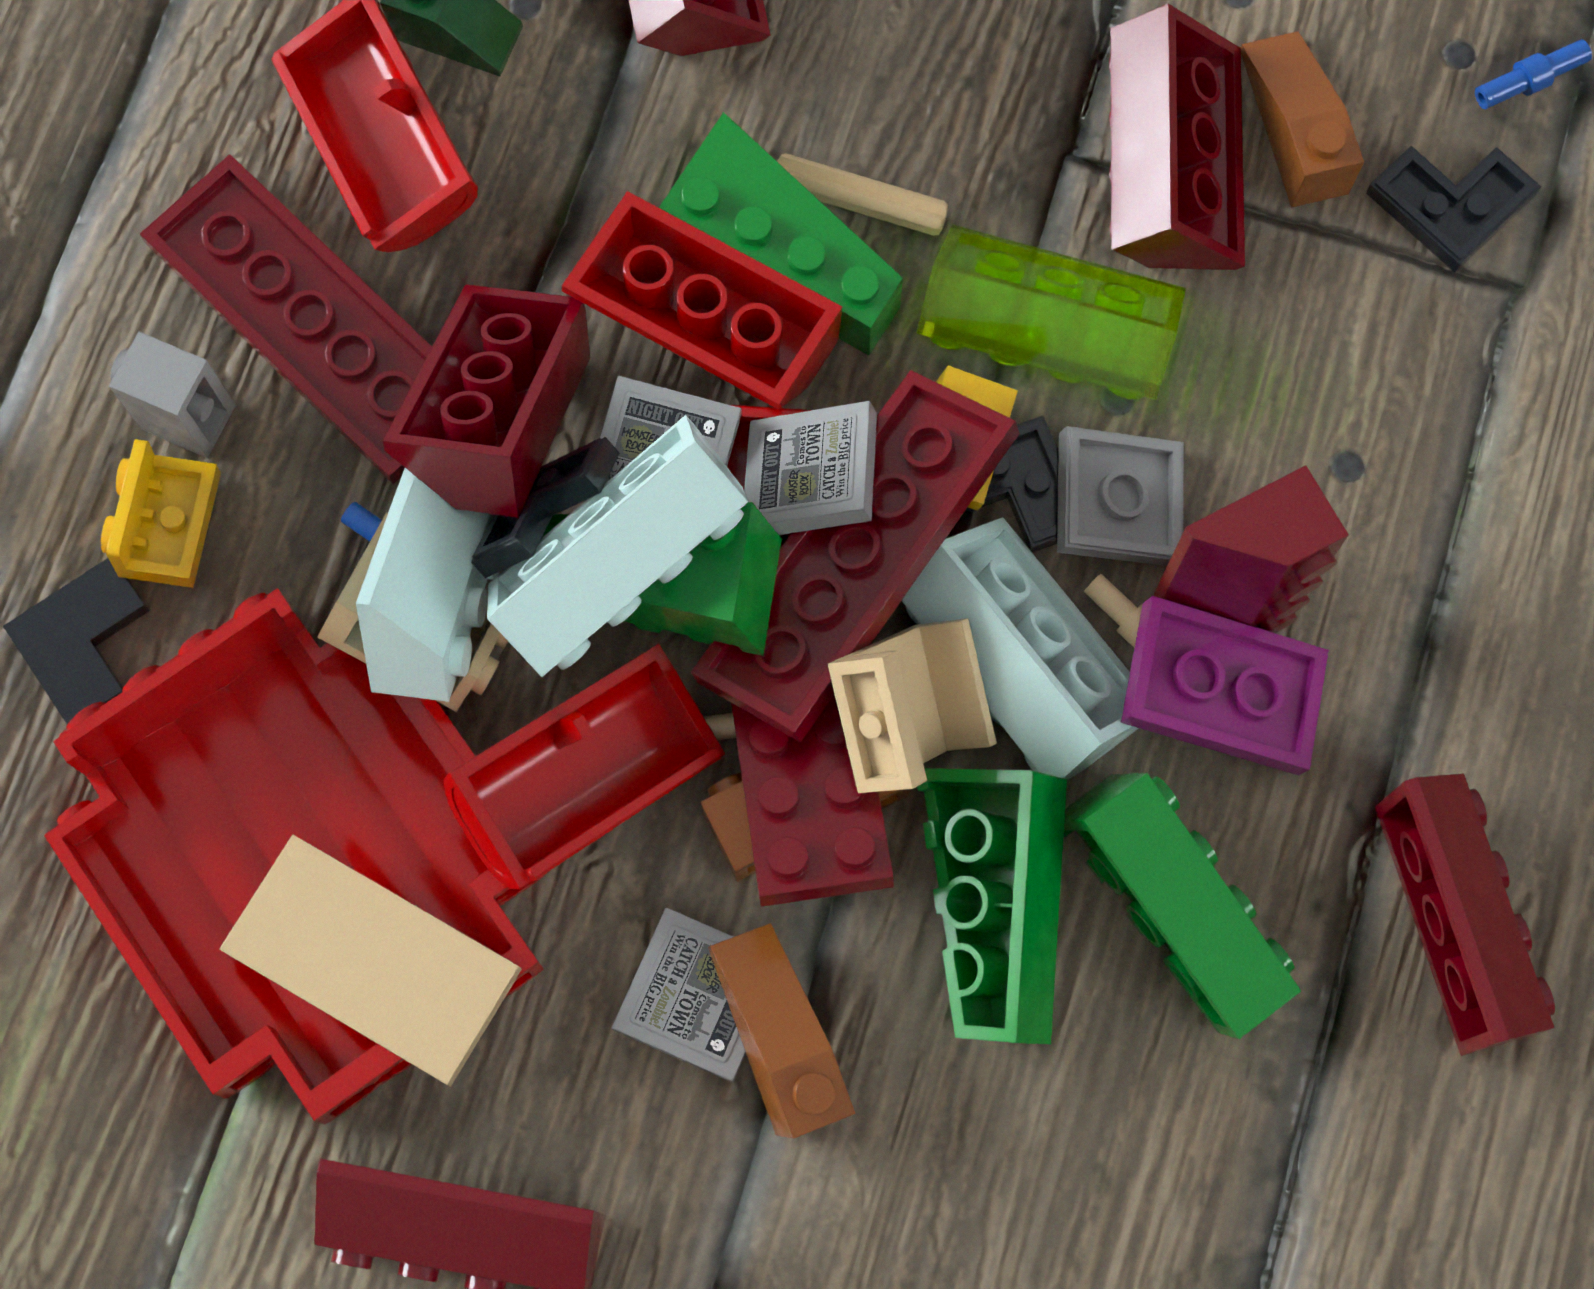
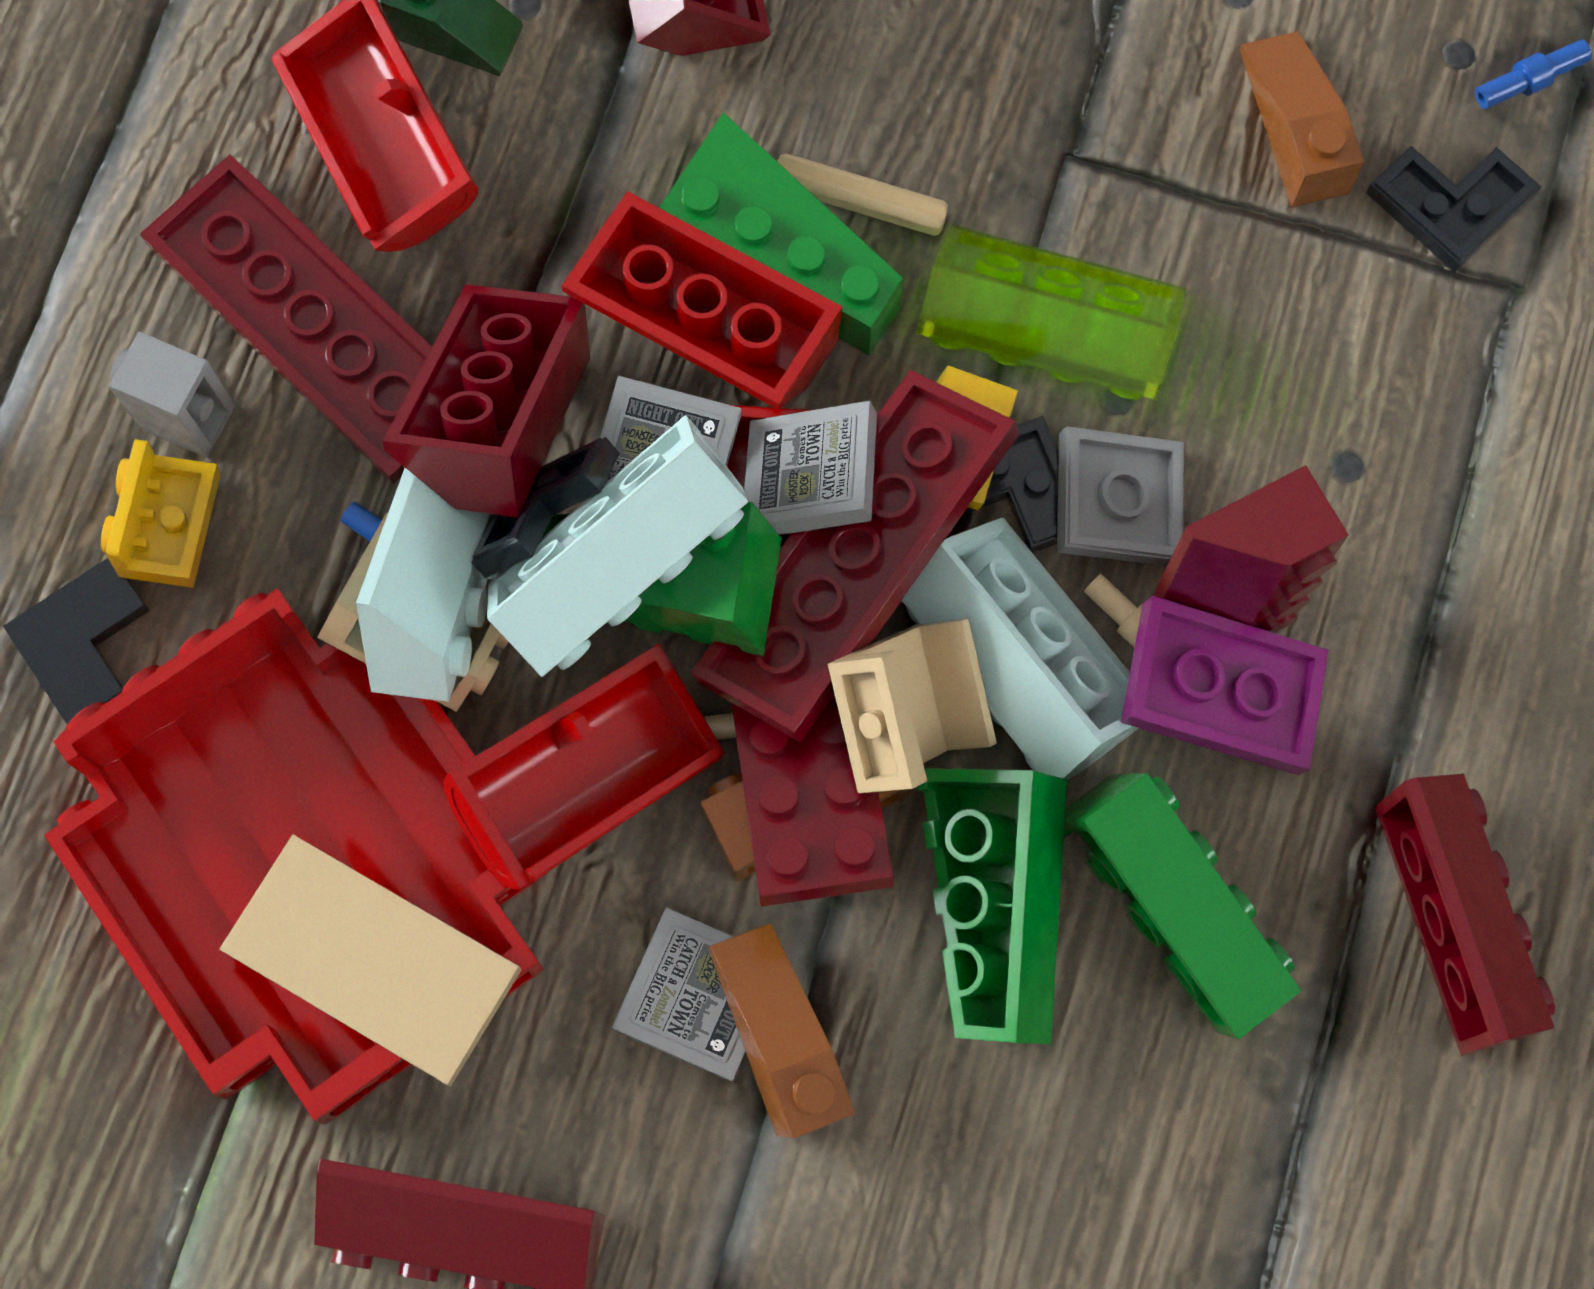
dark red slope [1109,3,1245,270] -> none

